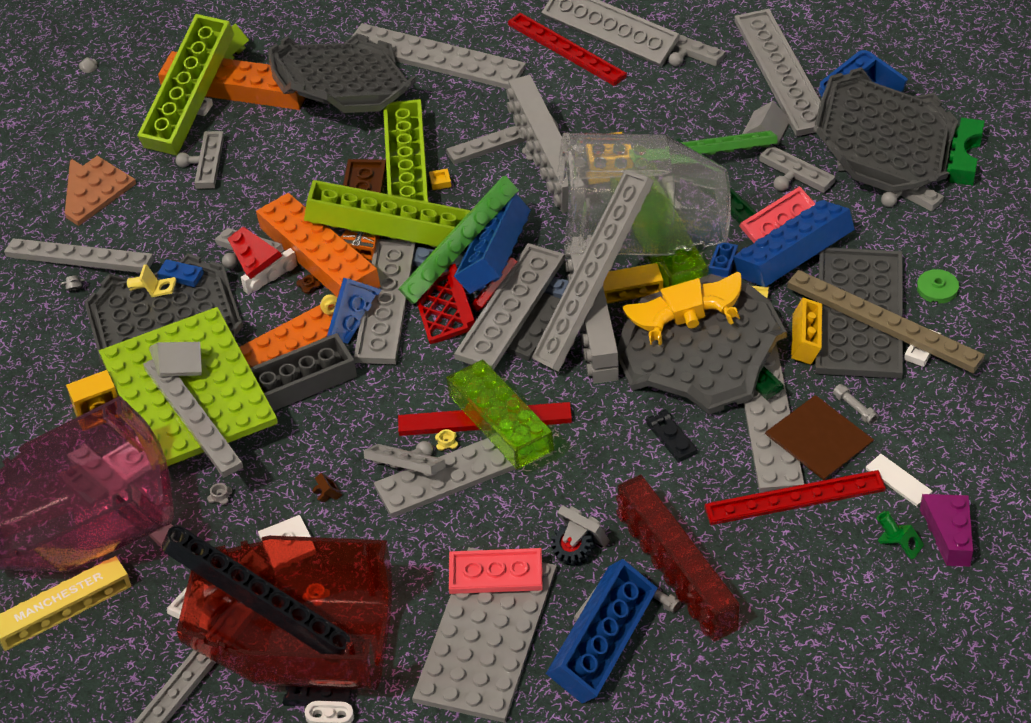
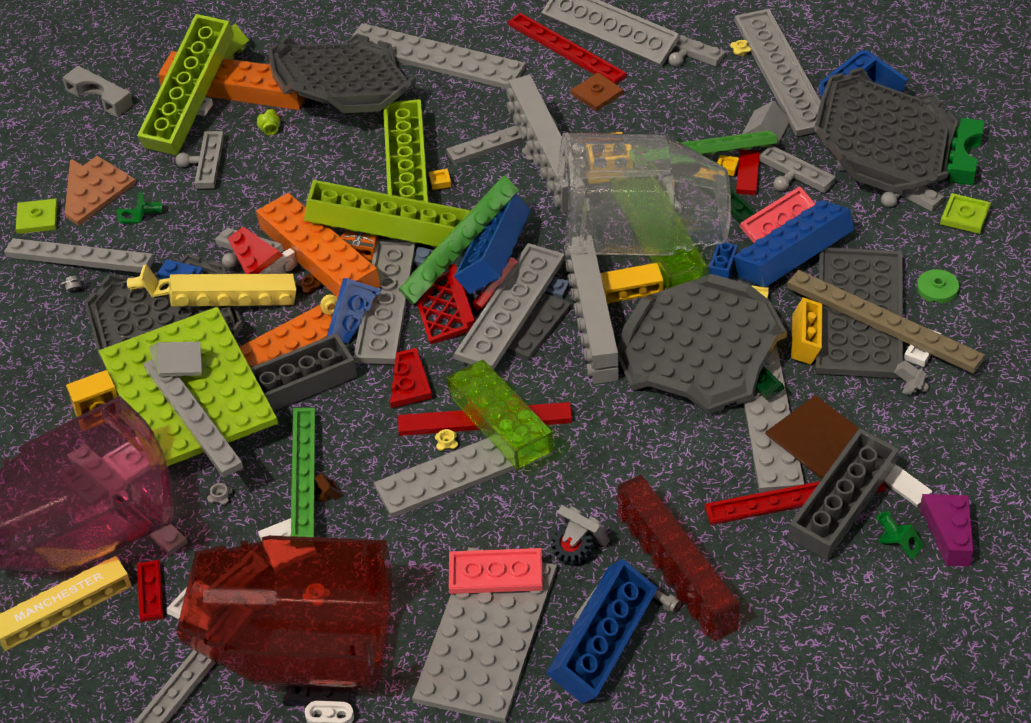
light grey piece [79,57,98,73] -> none
black beam [162,526,351,661] -> none
reddish brown plate [343,159,386,193] -> none
light grey plate [364,441,446,476] -> none
light grey plate [531,170,654,372] -> none
yellow torso [623,272,742,345] -> none
black plate [646,409,697,463] -> none
light grey bar [833,384,879,425] -> none
none -> lime plate [16,199,58,234]
none -> light grey arch [62,66,133,117]
none -> green bracket [116,192,162,224]
none -> red tile [137,560,164,622]
none -> light yellow brick [169,274,296,306]
none -> lime animal [257,109,281,136]
none -> bright green plate [291,408,315,544]
none -> red wing [390,348,432,408]
none -> dark orange plate [571,73,623,111]
none -> yellow plate [715,155,739,176]
none -> light yellow plate [730,40,751,56]
none -> red tile [736,150,760,195]
none -> dark grey brick [788,428,899,561]
none -> light grey piece [894,360,929,395]
none -> lime plate [940,193,991,234]

